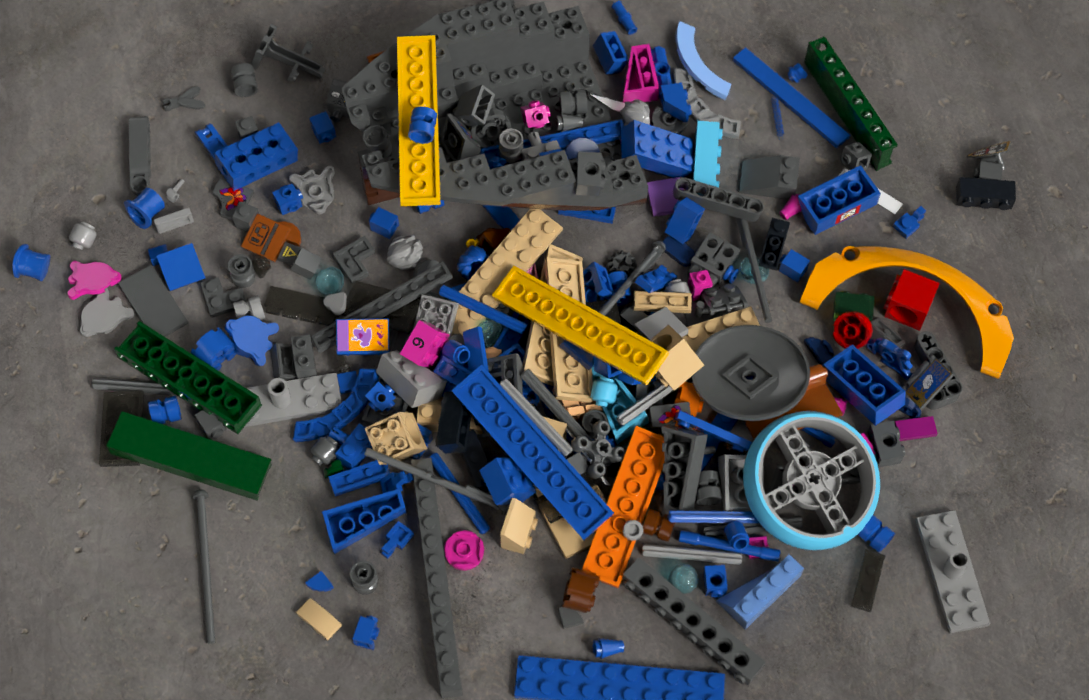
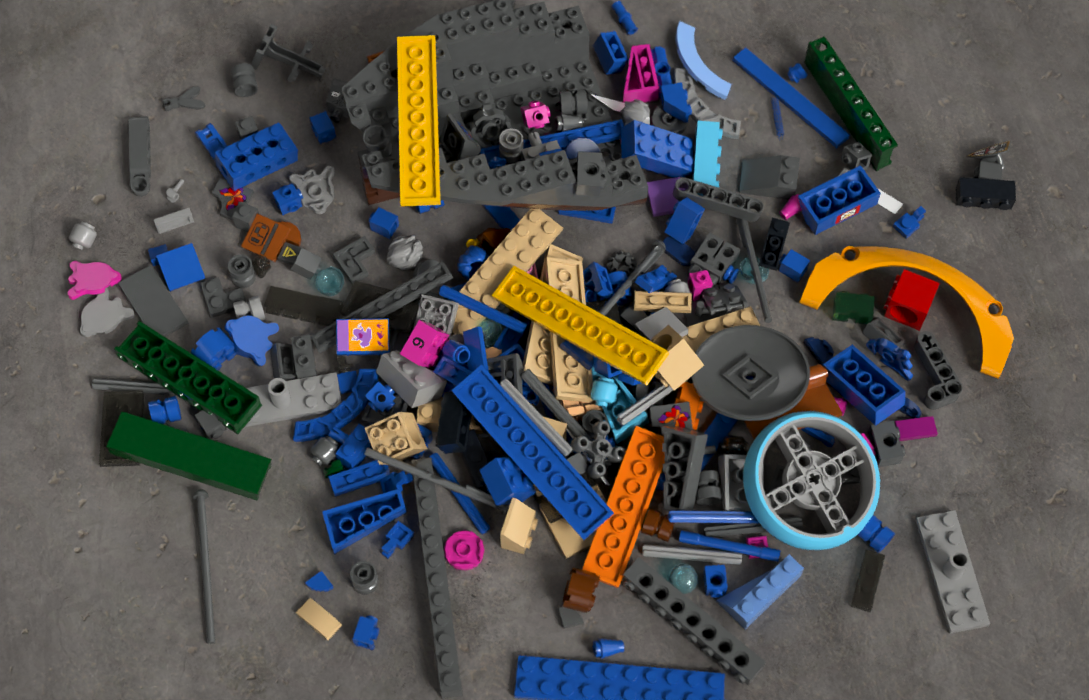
blue piece [12,244,50,281] -> none
blue piece [124,187,165,229] -> none
light grey tile [324,292,347,315] -> none
blue wheel [408,106,437,144] -> none
dark grey torso [453,85,495,126] -> none
light grey tile [623,520,643,541] -> none
blue plate [674,411,753,453] -> none
blue brick [724,521,749,551] -> none
red cylinder [833,311,873,349] -> none
piece [901,354,954,409] -> none

